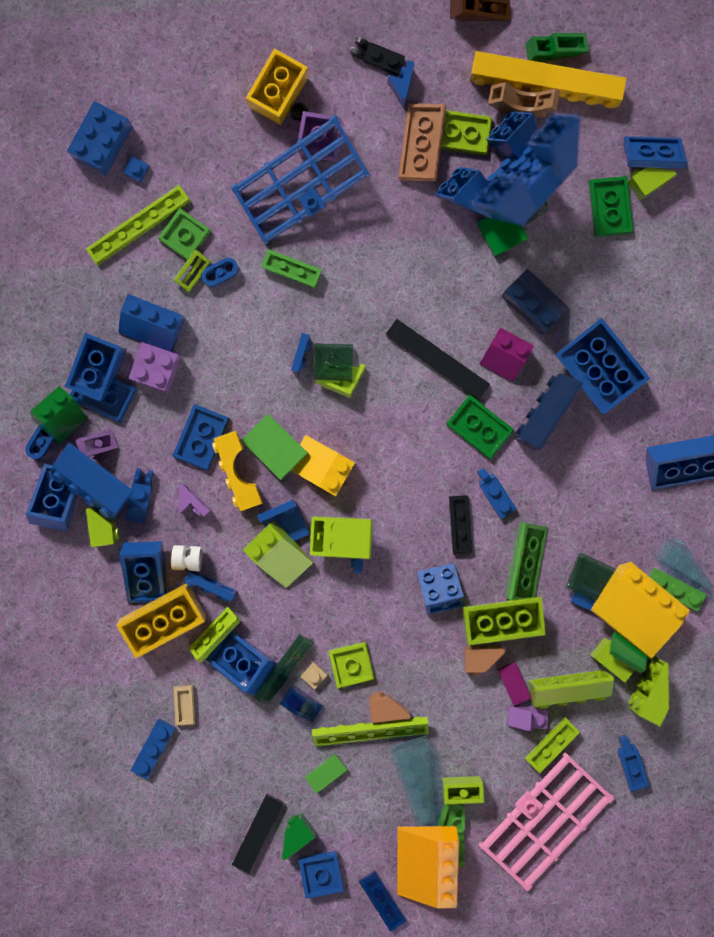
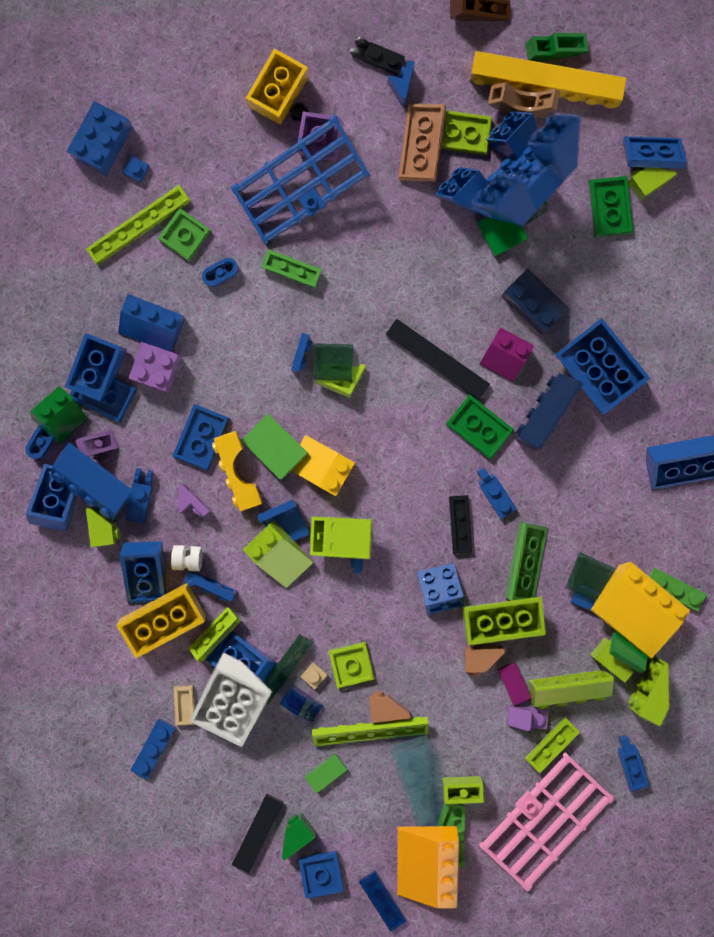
lime tile [173,250,211,292] -> none
clear light blue slope [655,538,713,589] -> none
none -> white slope [190,653,271,747]

